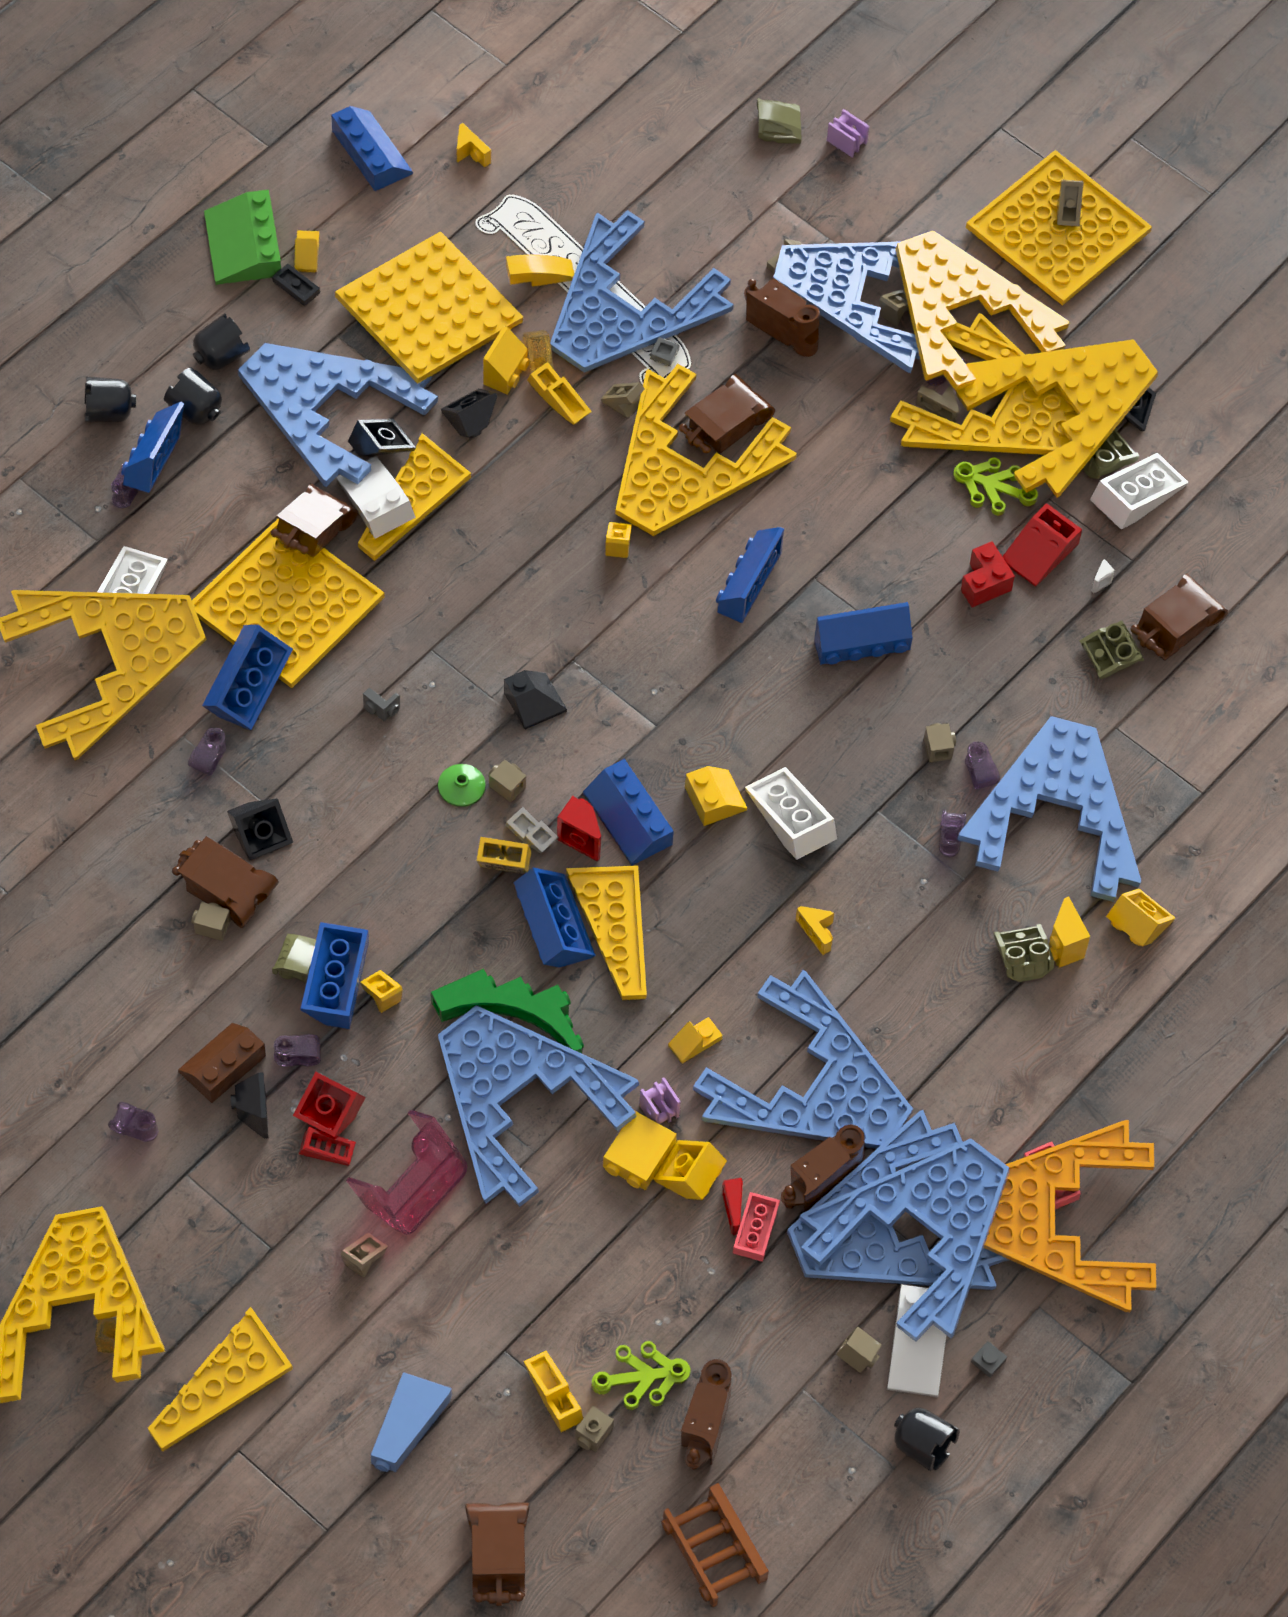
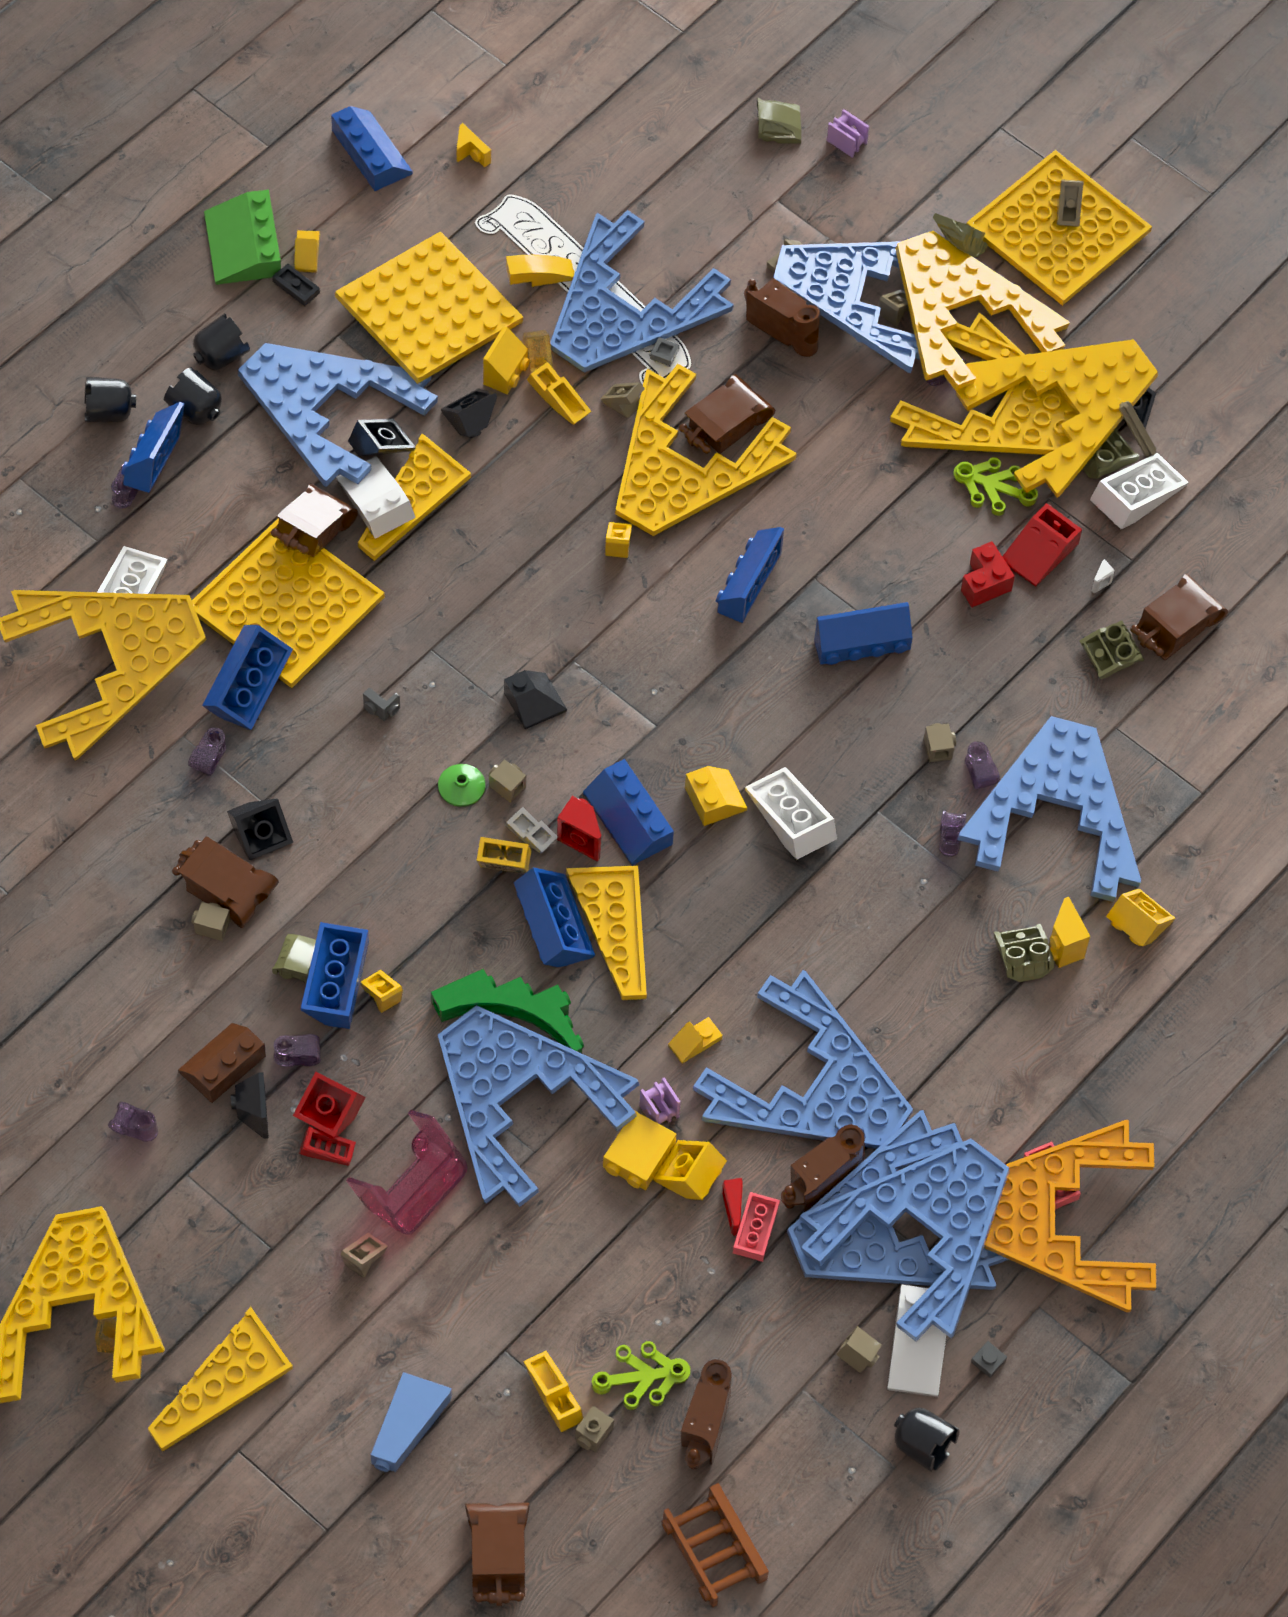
yellow slope [796,906,834,955] -> none
dark tan slope [916,384,959,423] -> none
none -> olive slope [933,213,988,258]
none -> dark tan axle [1119,401,1156,457]

